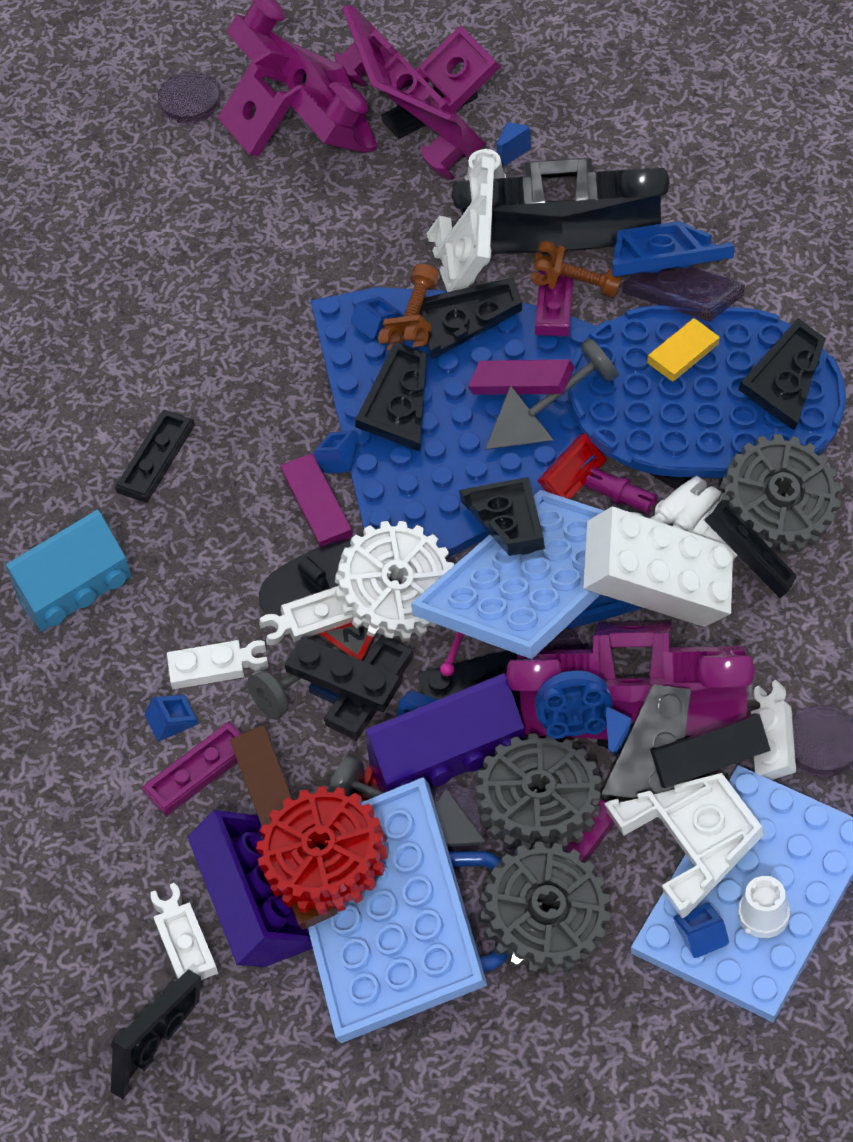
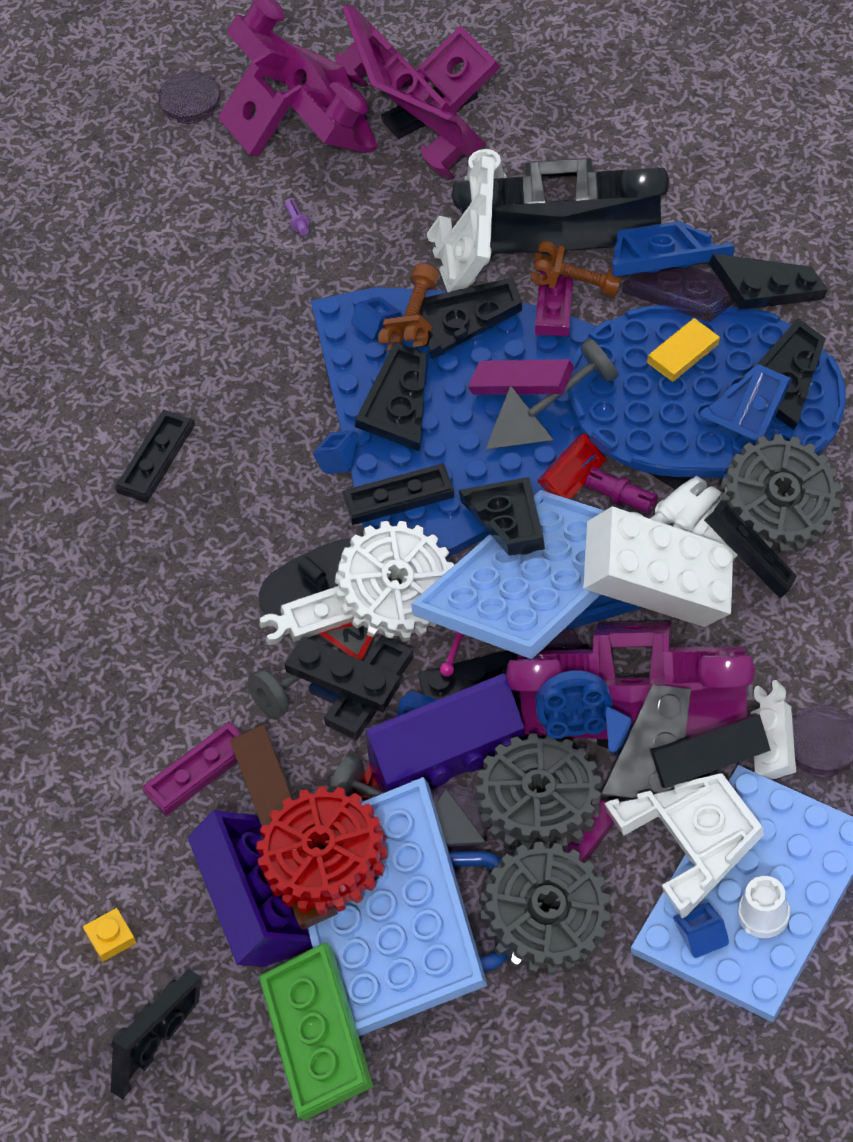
dark azure slope [5,509,132,632] -> none
blue slope [145,694,198,741] -> none
white plate [151,883,218,980] -> none
white plate [167,640,269,690] -> none
magenta tile [280,453,353,547] -> none
blue slope [496,122,531,167] -> none
none -> yellow plate [83,908,136,962]
none -> bright green tile [259,942,374,1120]
none -> medium lavender piece [285,199,310,236]
none -> black tile [342,463,454,525]
none -> blue wing [700,364,792,441]
none -> black wing [709,253,828,310]

